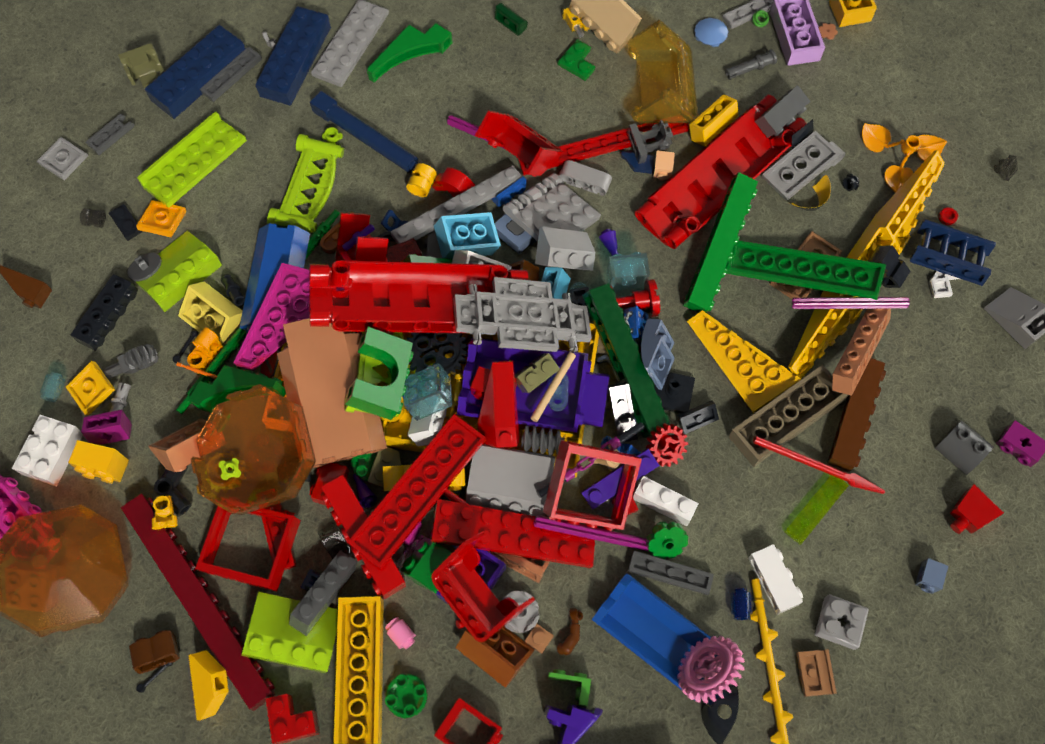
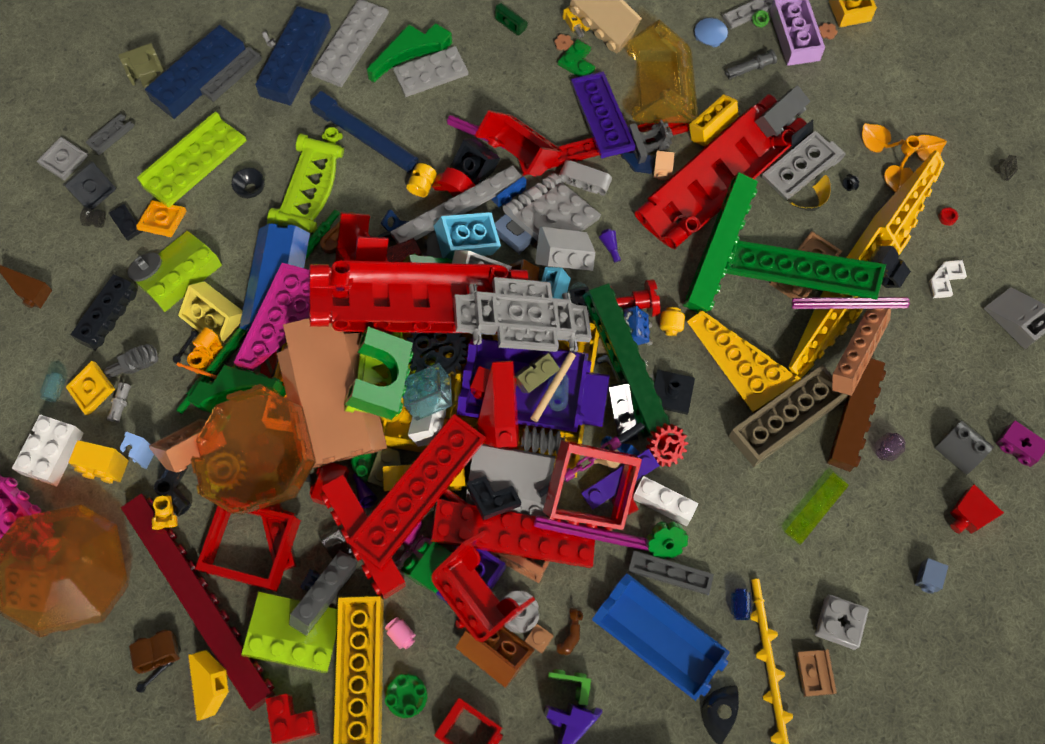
magenta brick [81,410,132,445] -> none
lime plate [219,458,241,480] -> none
black pin [221,274,245,306] -> none
dark purple bar [342,224,375,252] -> none
clear light blue brick [607,252,650,291] -> none
sand blue slope [641,319,675,390] -> none
black plate [677,400,719,434] -> none
bright pink gear [677,636,744,703] -> none
white brick [748,544,803,615] -> none
piece [753,436,885,494] -> none
dark blue fence [910,219,996,286] -> none
none -> black tile [63,161,116,212]
none -> light blue hinge [120,432,154,469]
none -> black piece [231,168,265,199]
none -> light grey plate [393,46,468,97]
none -> black slope [450,139,500,185]
none -> black plate [466,476,522,520]
none -> nougat plant [554,34,574,51]
none -> dark purple plate [571,71,635,158]
none -> yellow head [659,307,685,336]
none -> head [875,432,906,462]

